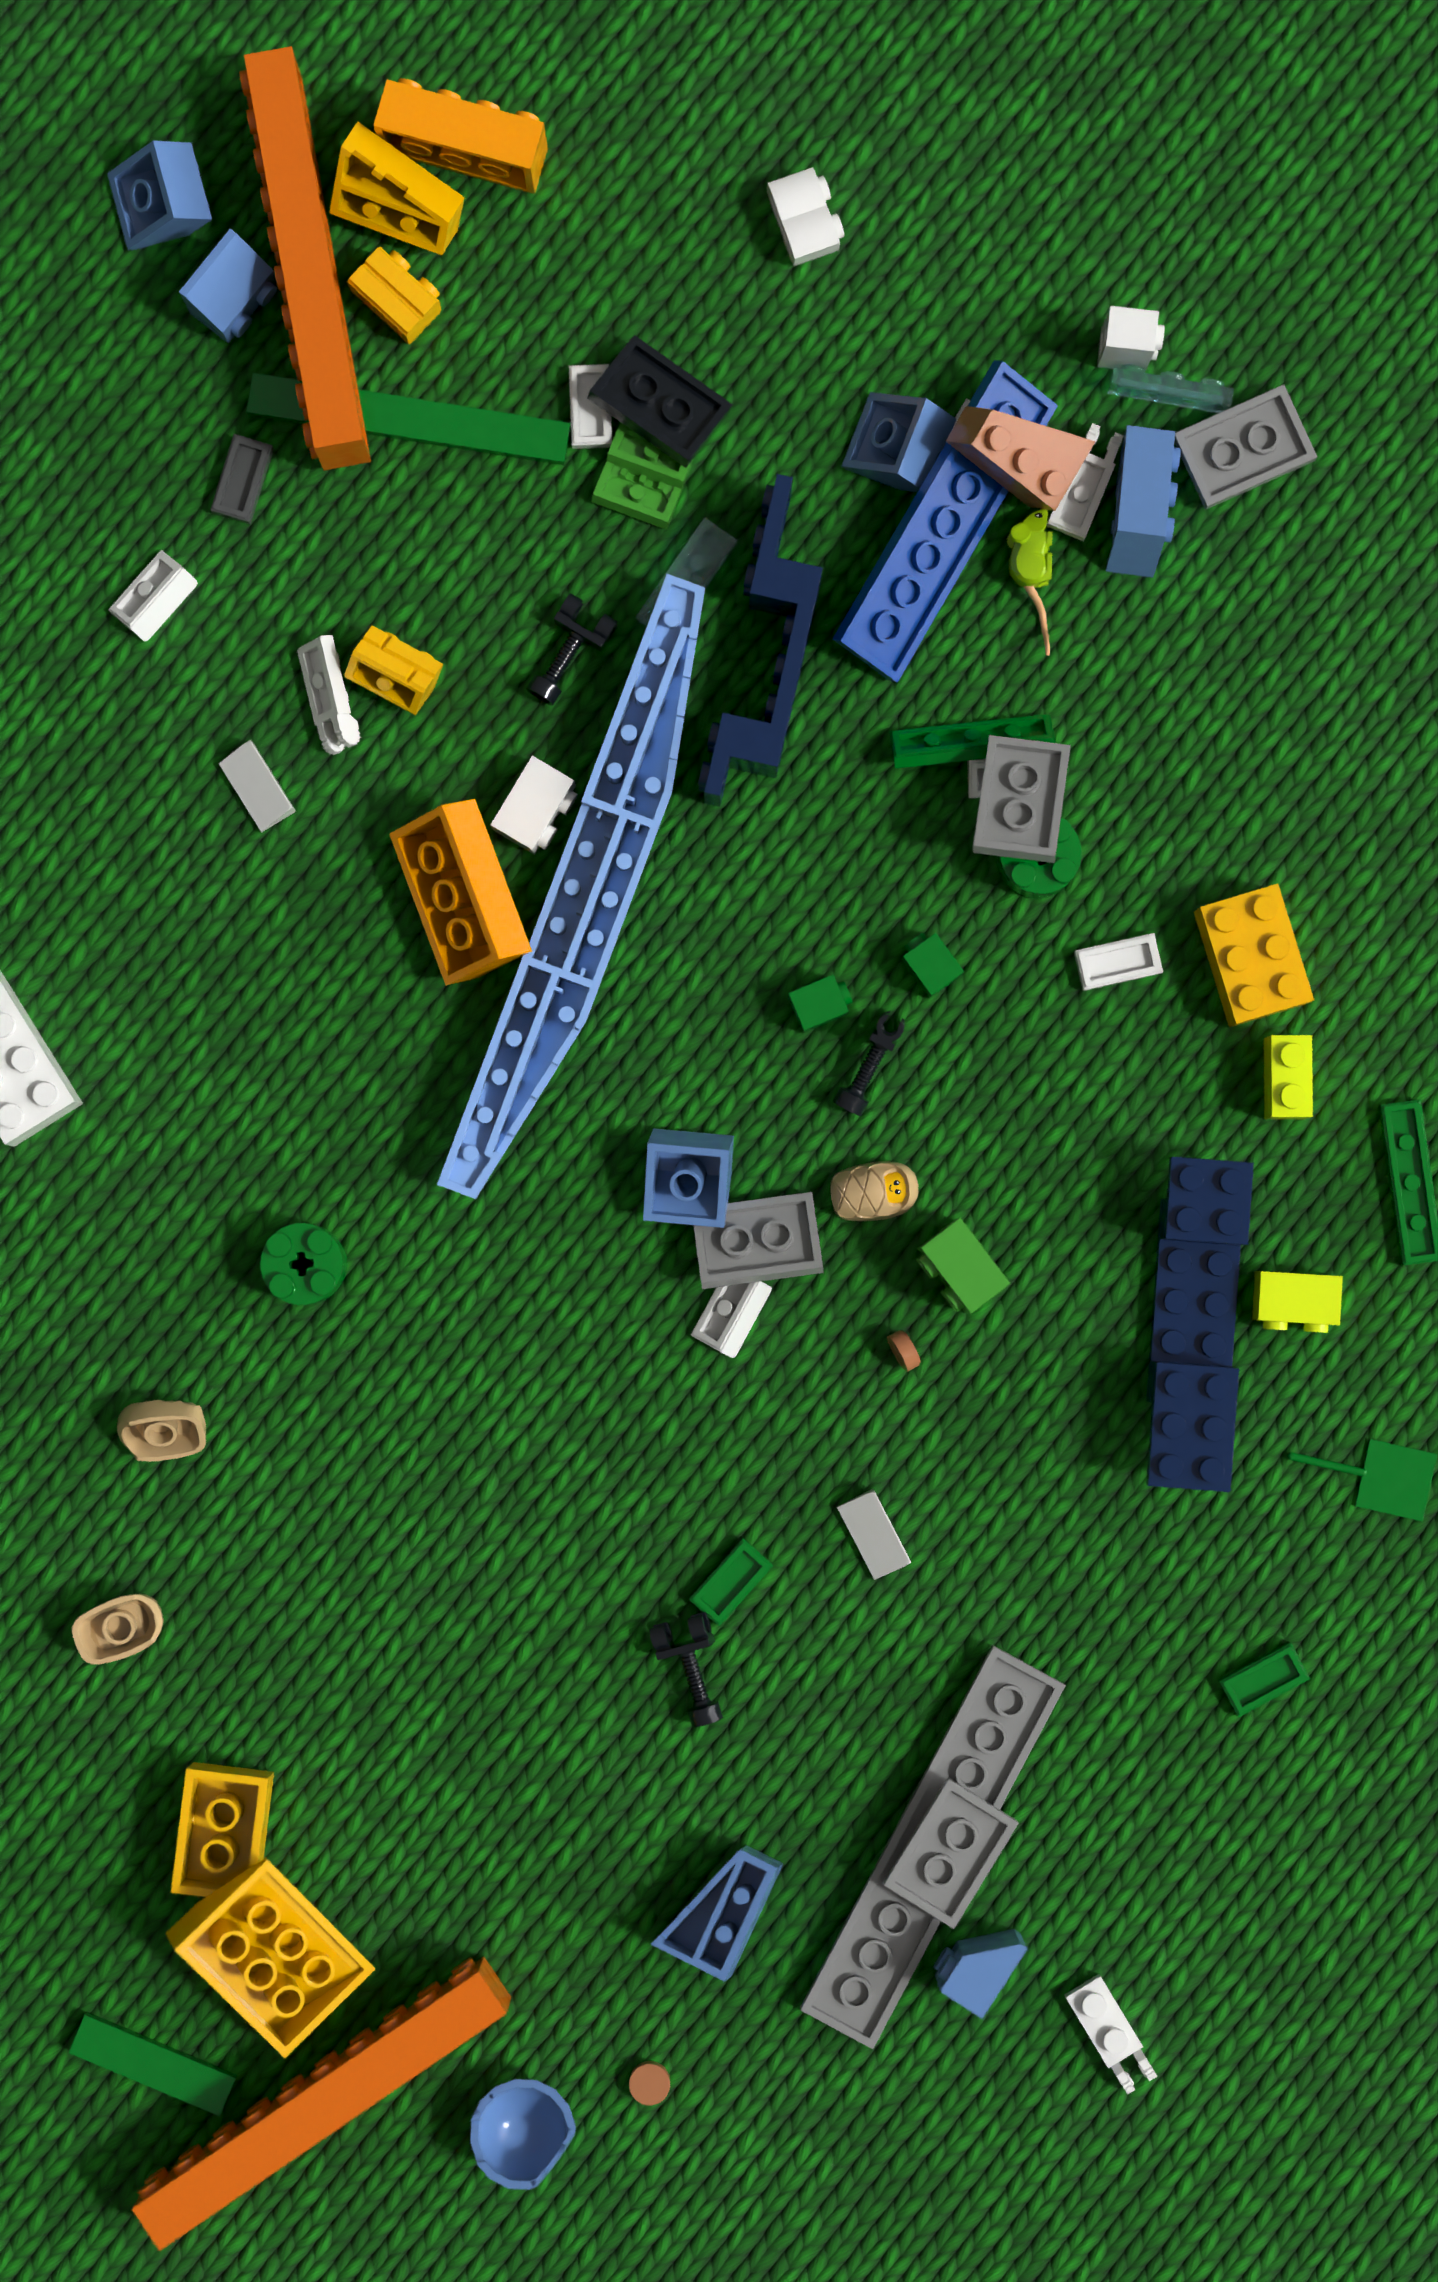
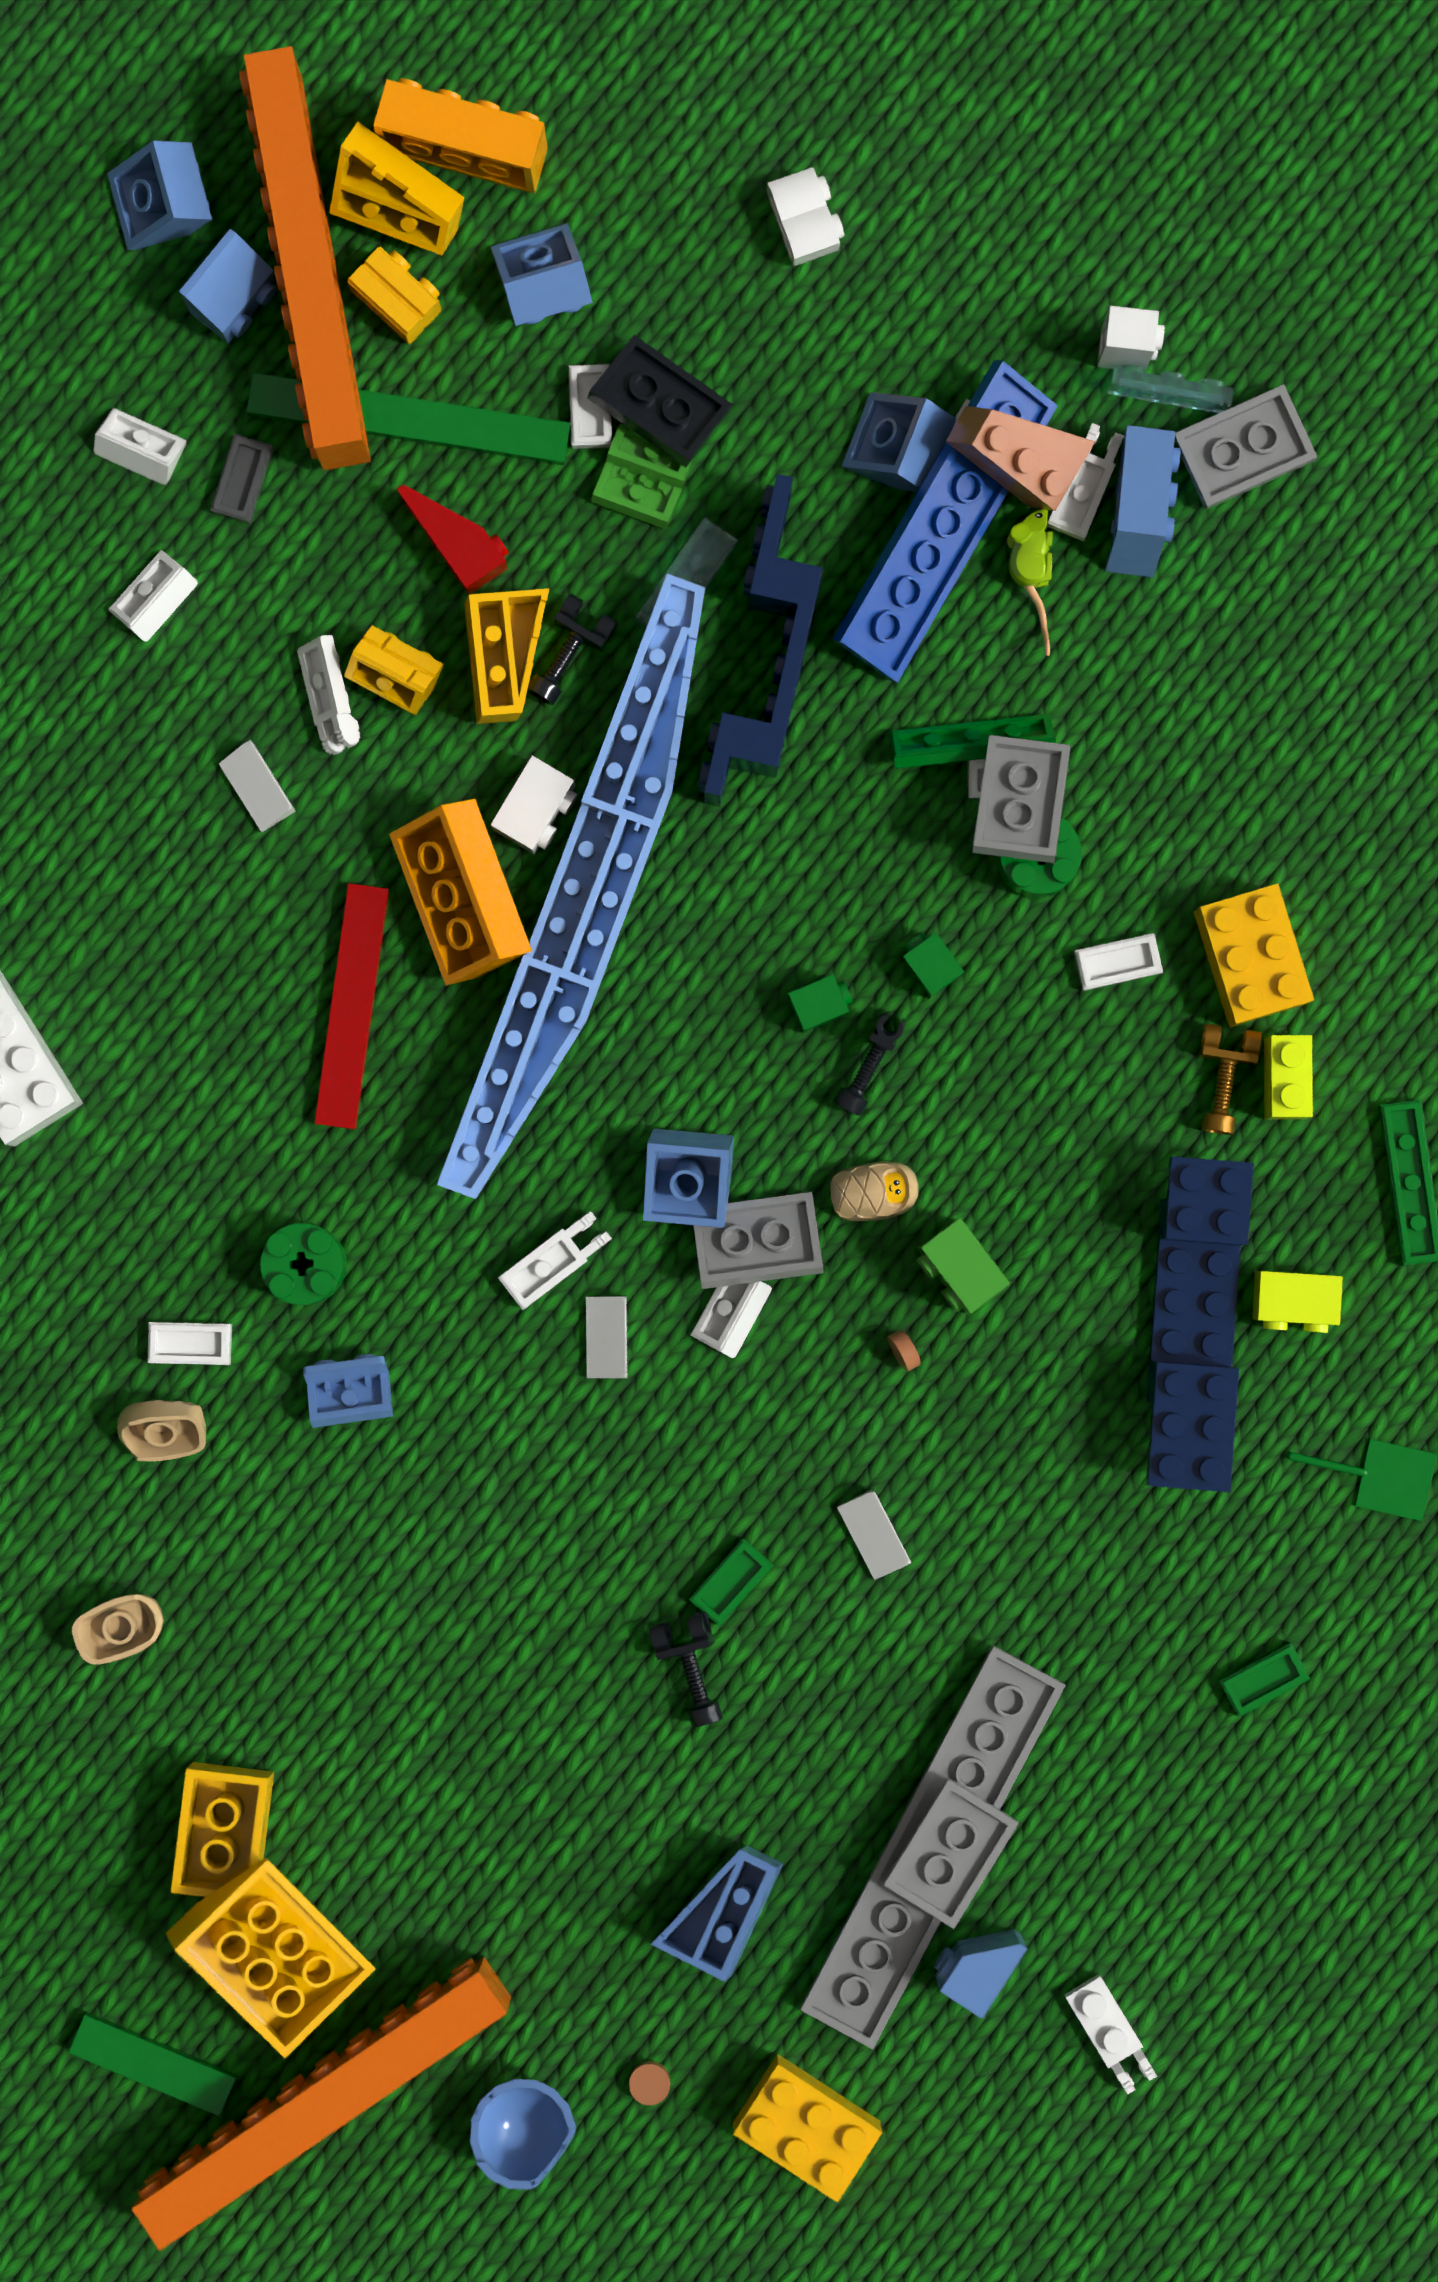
none -> white slope [94,408,186,485]
none -> white tile [148,1322,232,1365]
none -> medium blue bracket [303,1354,393,1428]
none -> red tile [315,883,390,1130]
none -> red slope [397,484,509,595]
none -> yellow wedge [464,588,550,724]
none -> medium blue slope [491,224,593,326]
none -> white hinge [498,1212,612,1310]
none -> white slope [586,1296,627,1378]
none -> yellow brick [733,2054,882,2203]
none -> pearl gold bar [1199,1023,1262,1135]

